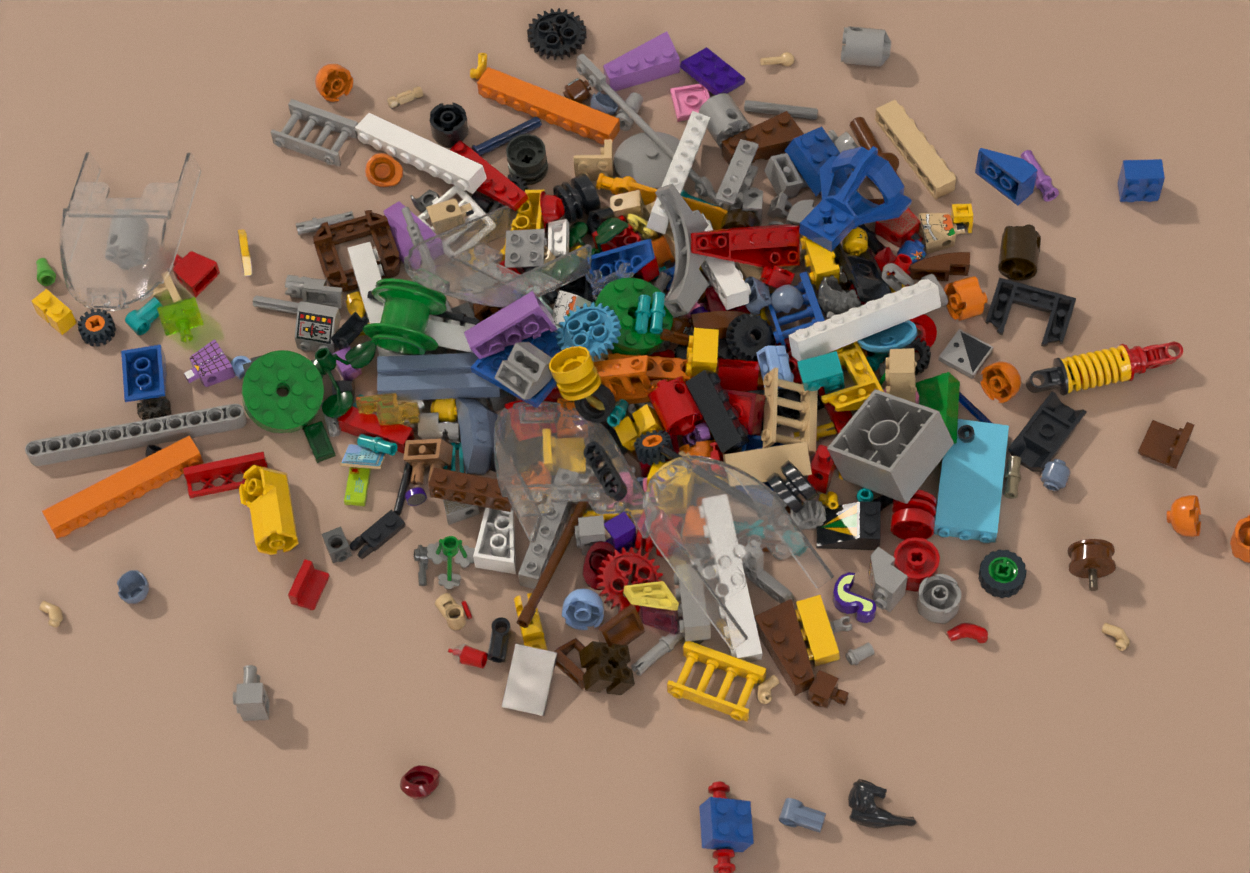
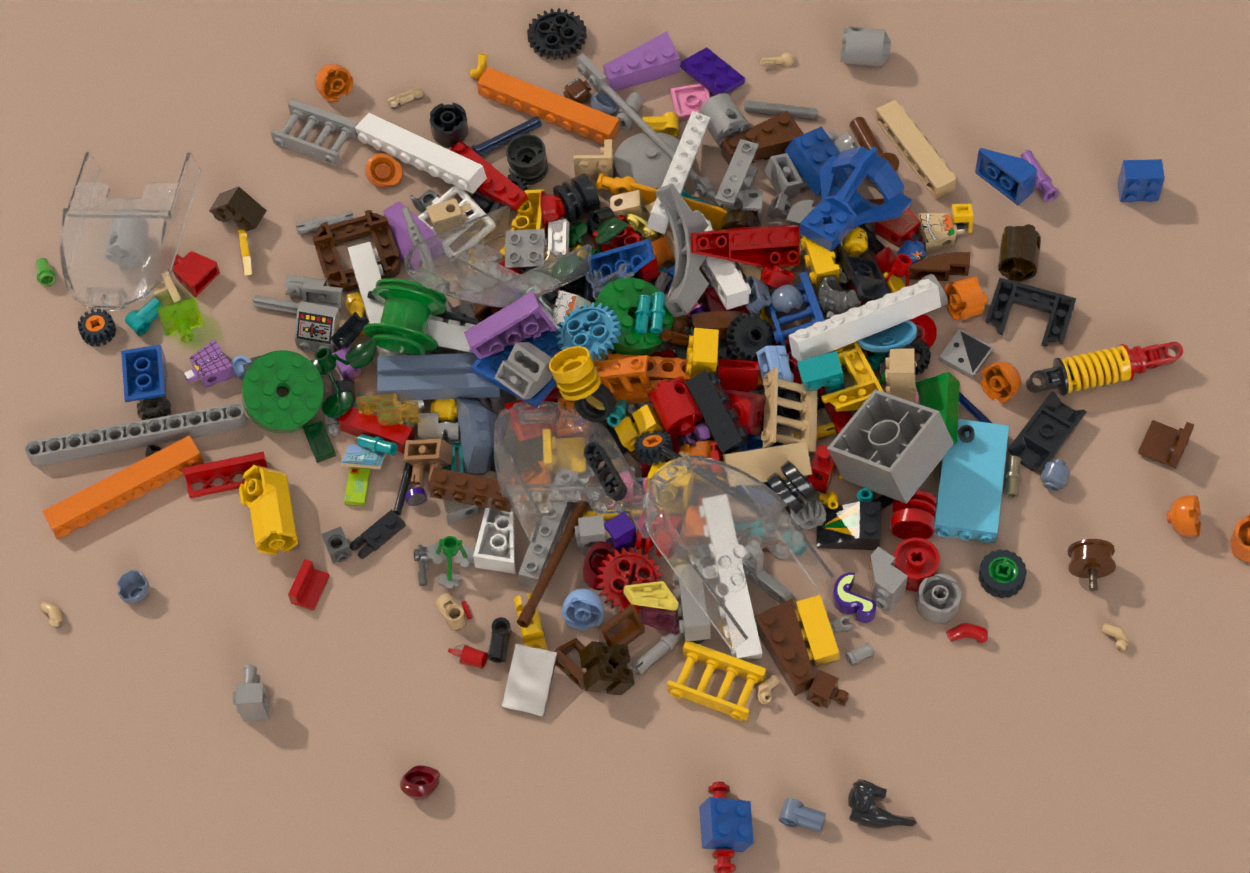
yellow piece [31,289,77,335] -> none
light grey beam [882,263,914,292] -> none
none -> dark brown brick [209,186,267,231]
none -> yellow piece [642,112,679,137]

